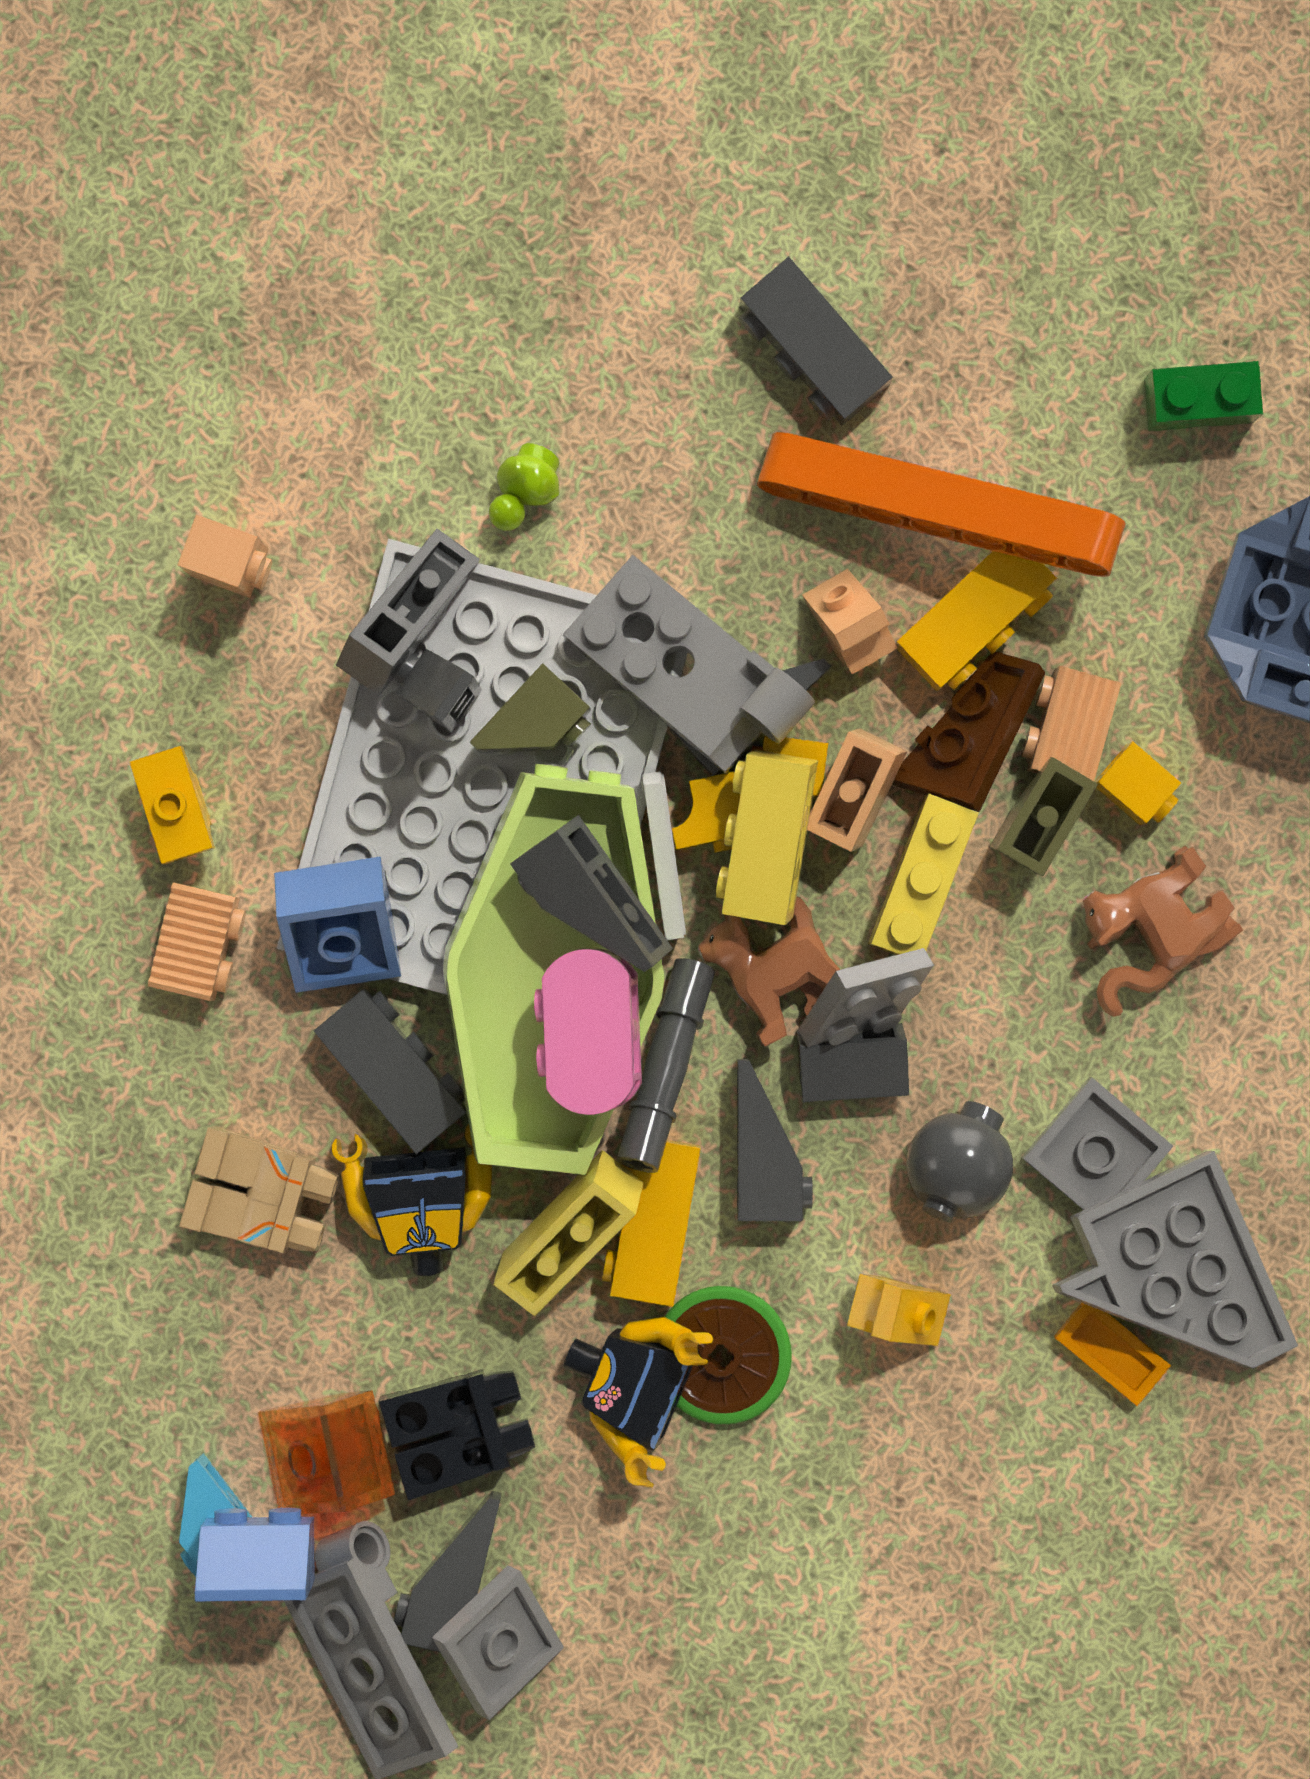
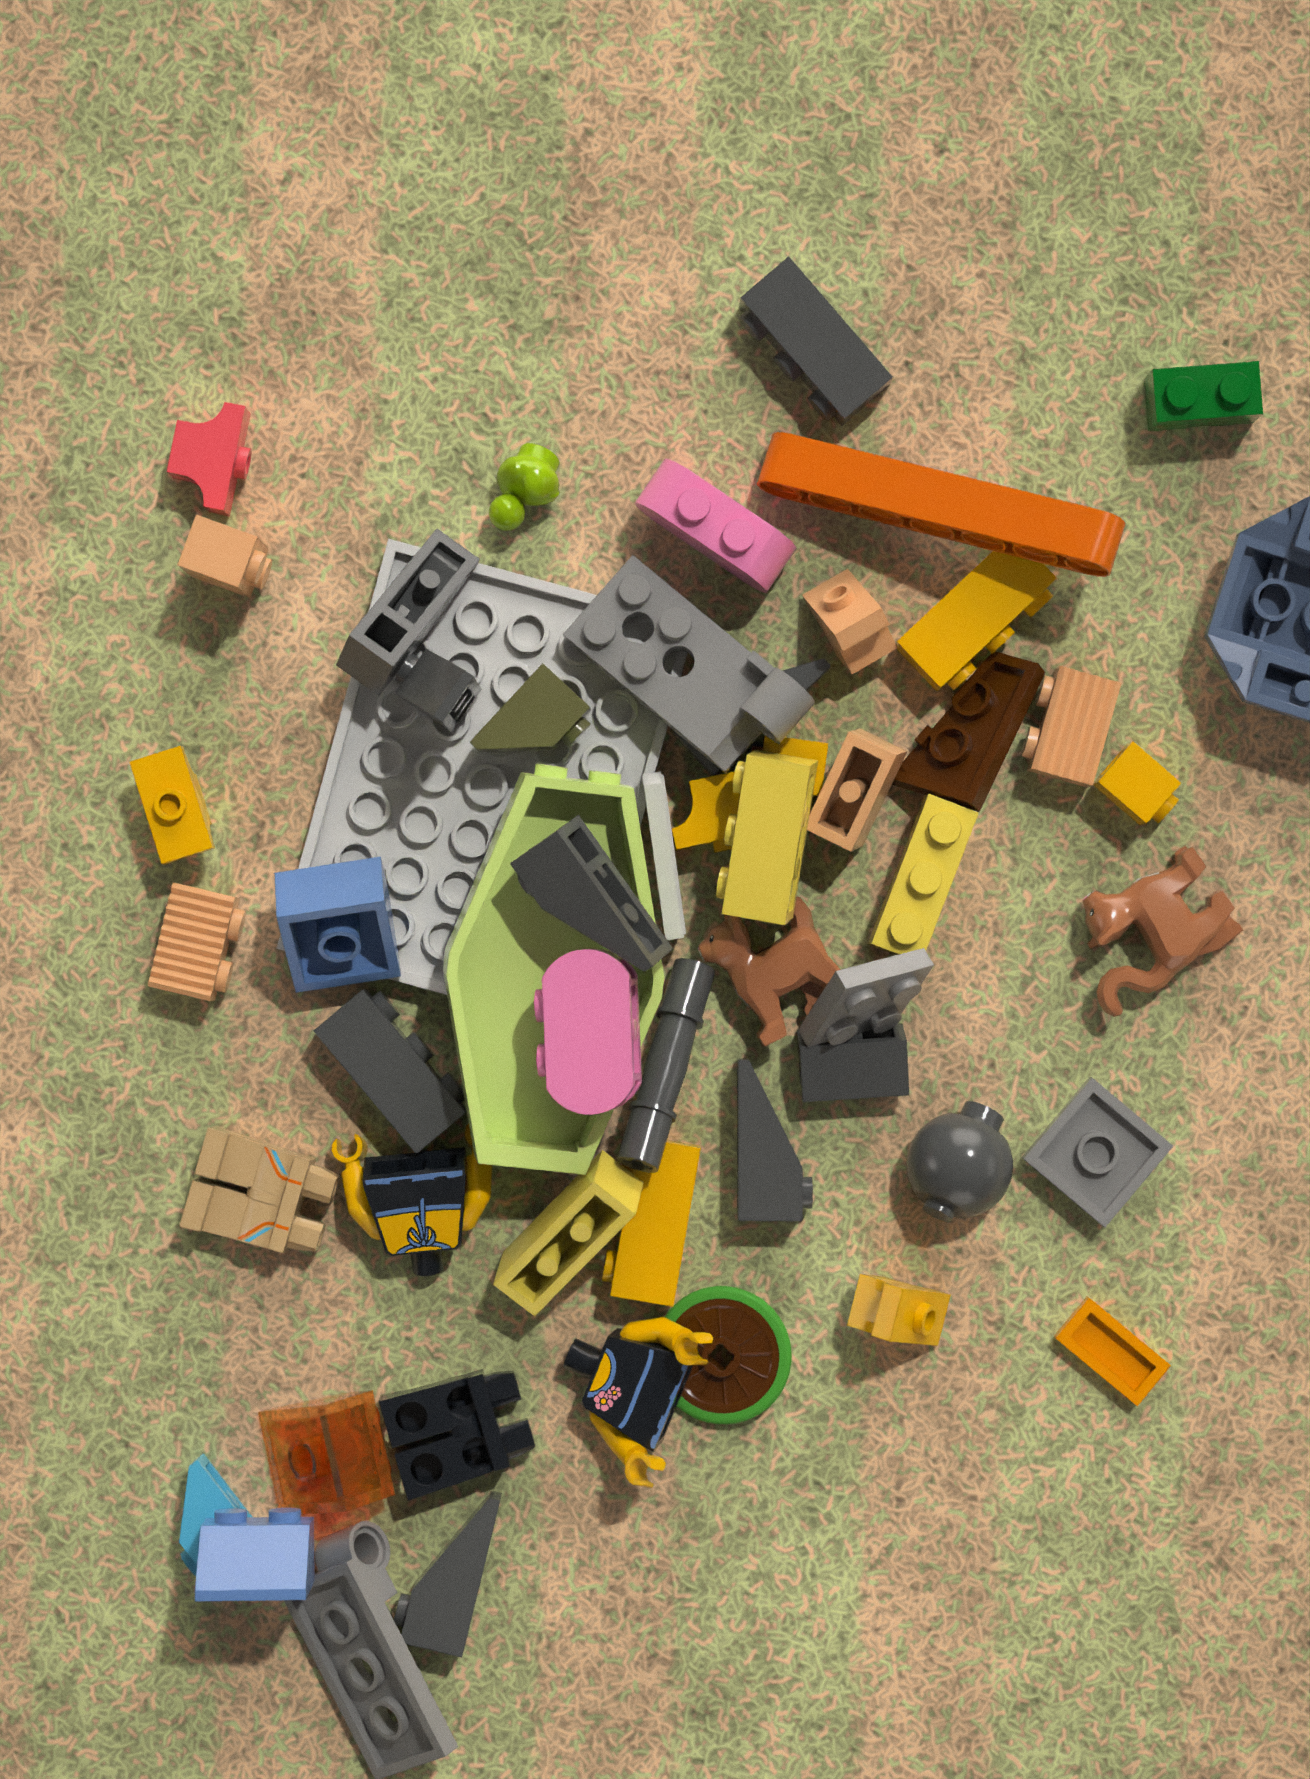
light grey plate [432,1565,564,1720] -> none
olive slope [990,757,1098,876] -> none
light grey wing [1052,1151,1298,1369] -> none
none -> coral brick [166,402,252,517]
none -> bright pink brick [635,458,797,593]

